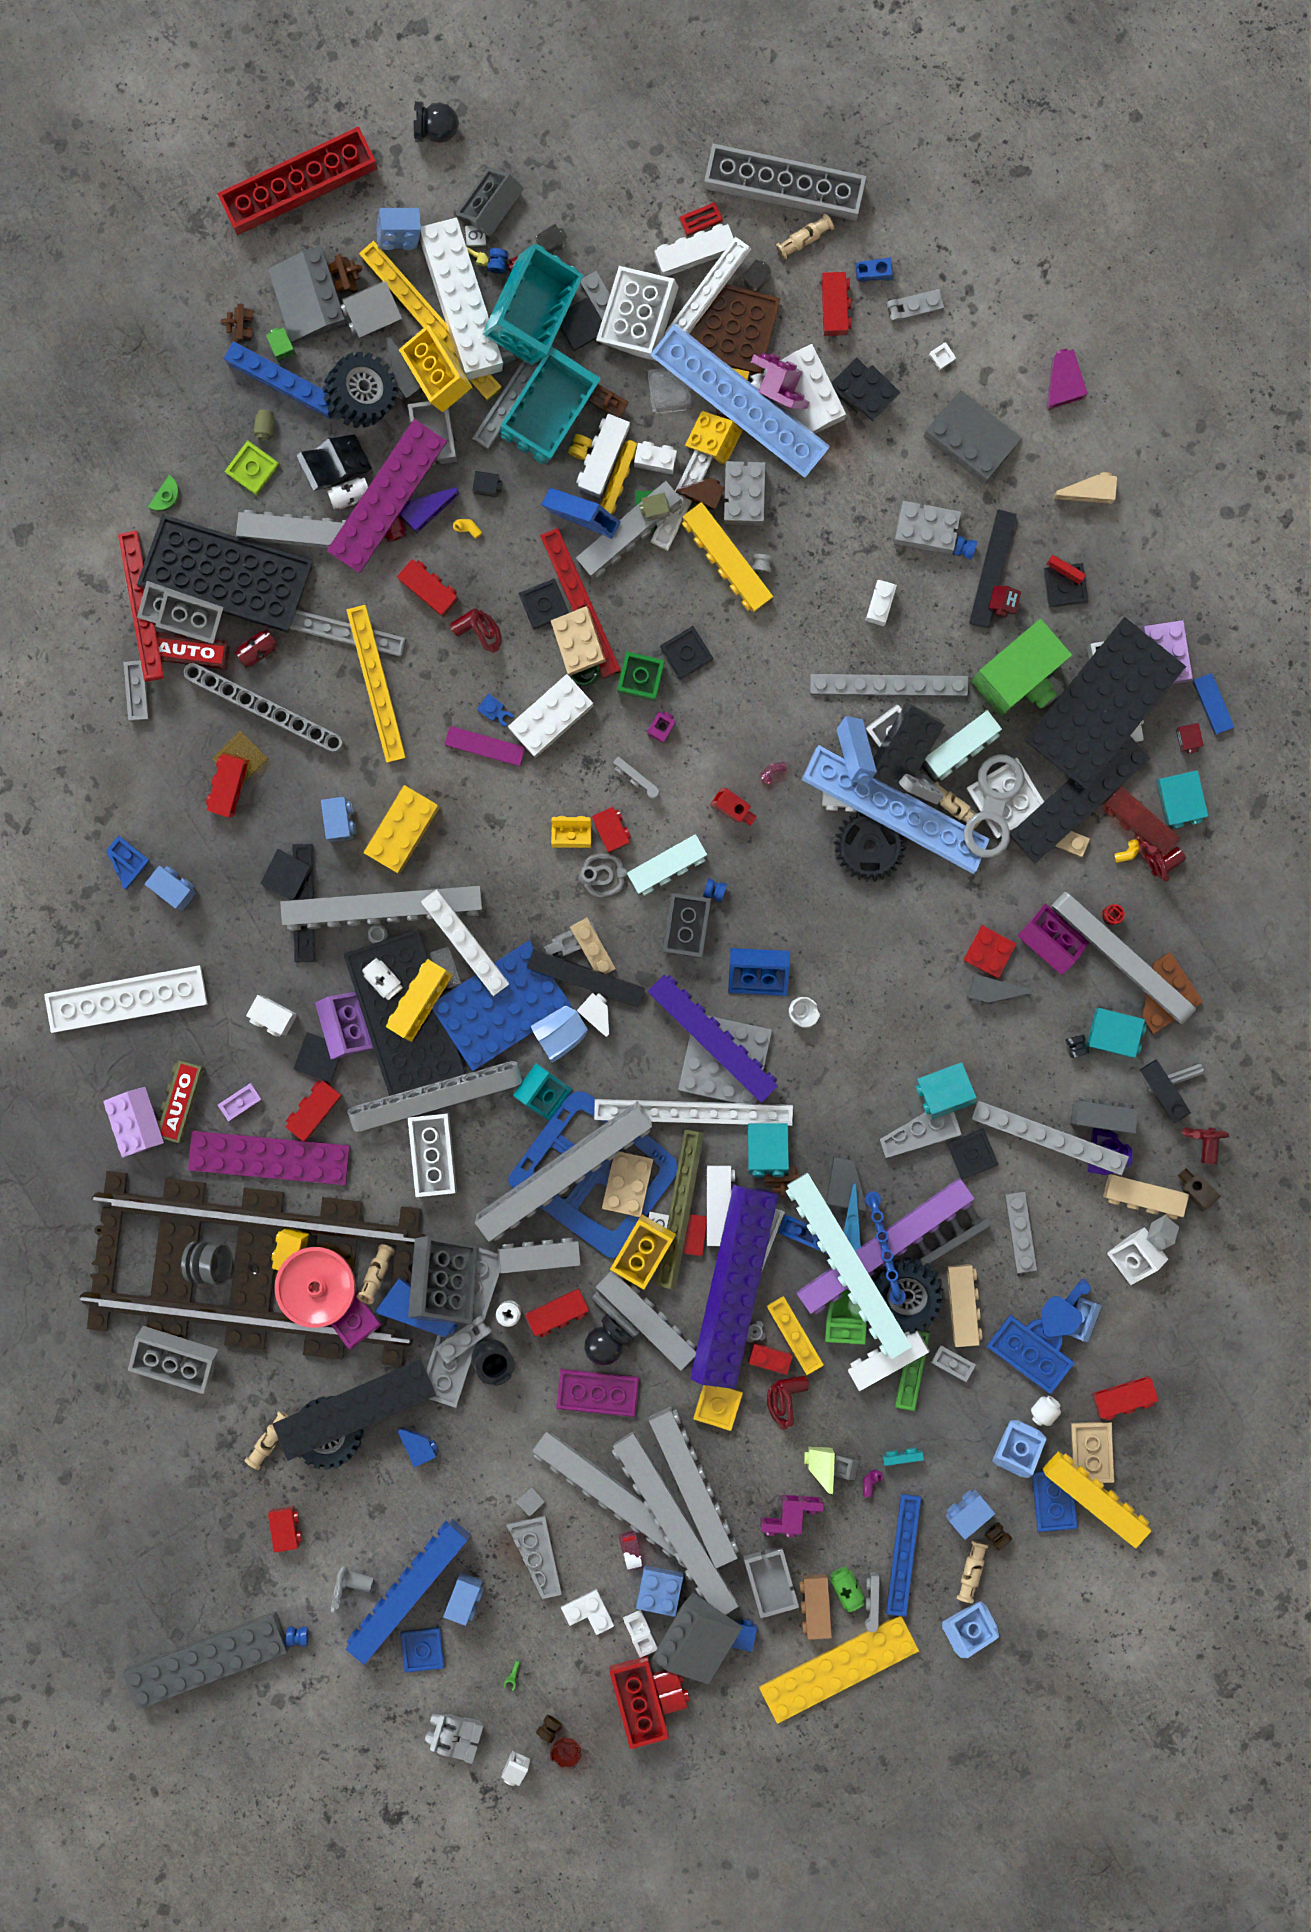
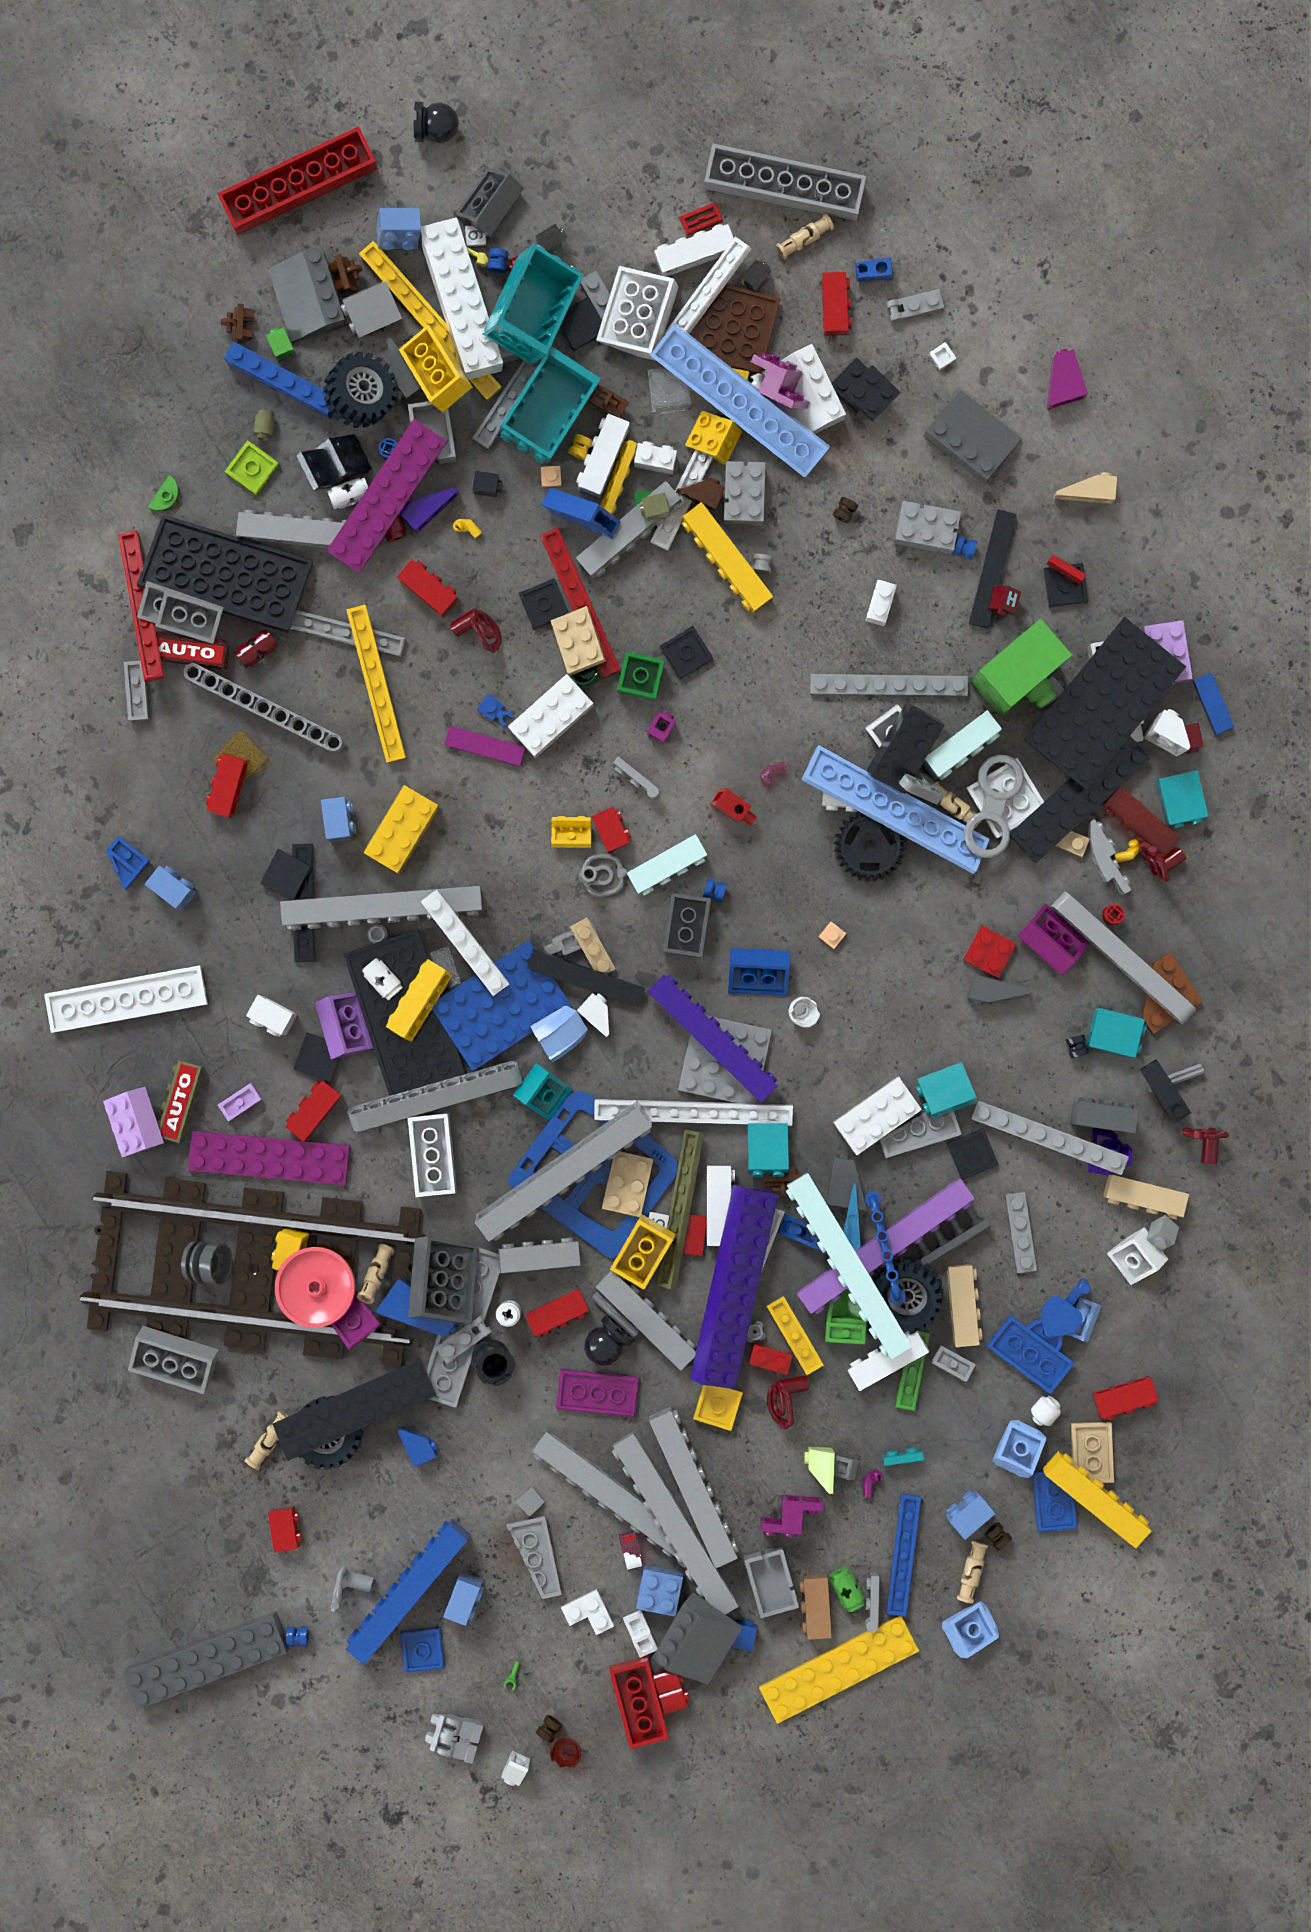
medium blue brick [837,716,877,785] -> none
dark brown torso [1177,1168,1221,1212] -> none
none -> blue wheel [379,438,397,461]
none -> light nougat plate [541,466,562,488]
none -> light nougat plate [818,922,846,949]
none -> dark brown wheel [832,497,858,524]
none -> white brick [833,1077,922,1155]
none -> light grey slope [1088,819,1131,895]
none -> white slope [1143,709,1190,757]

